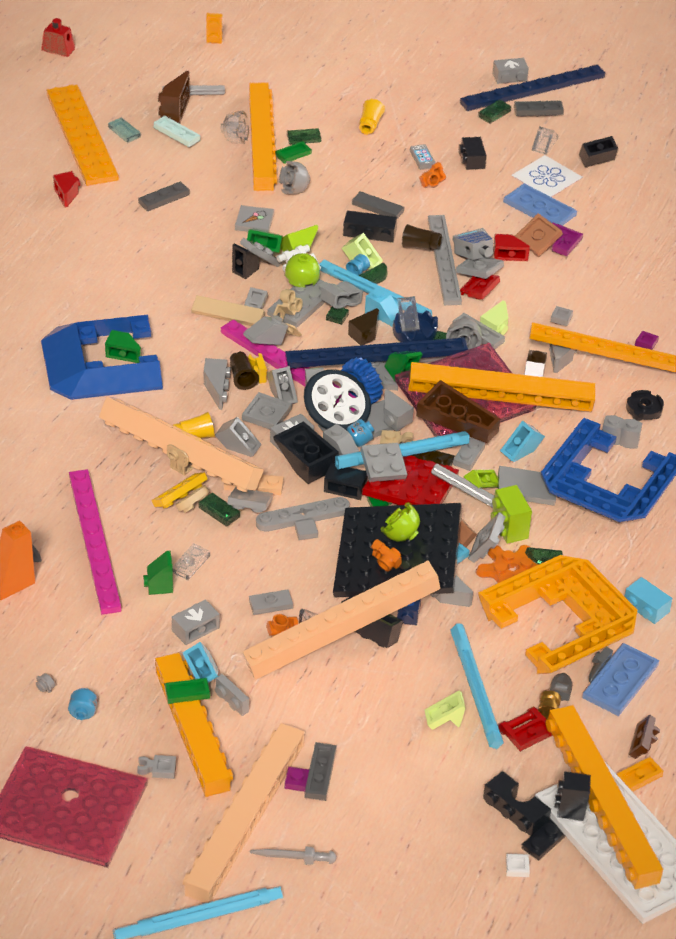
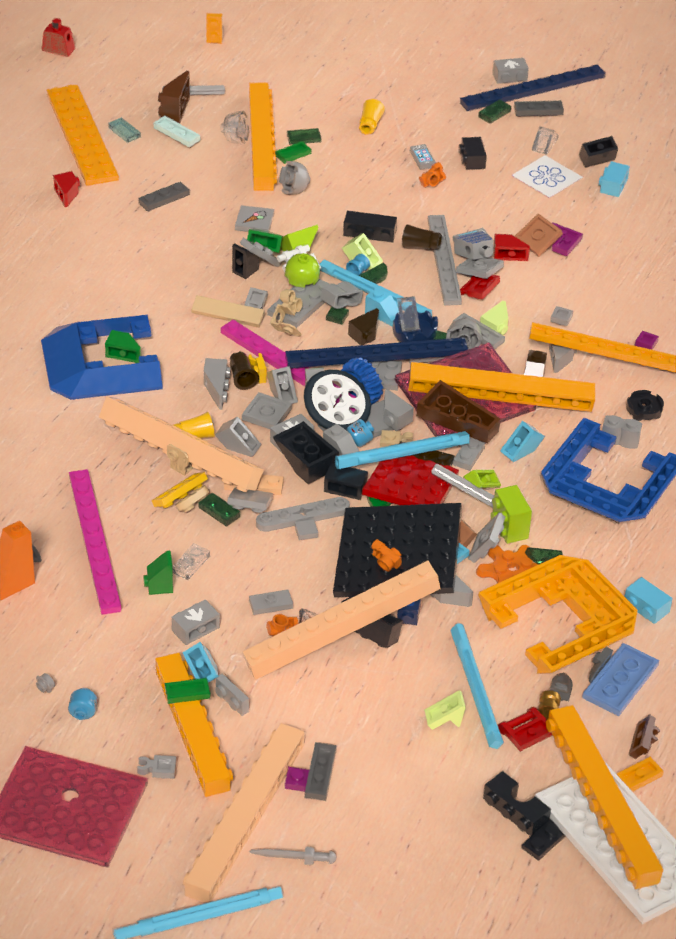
light grey slope [243,315,288,345] -> none
dark grey tile [352,191,404,219] -> none
light grey plate [360,443,408,482] -> none
lime cylinder [381,502,420,542] -> none
green slope [384,351,423,382] -> none
light grey tile [498,466,556,506] -> none
medium blue tile [503,183,577,226] -> none
white tile [506,854,530,877] -> none
black brick [554,772,591,821] -> none
none -> medium azure brick [599,161,630,197]

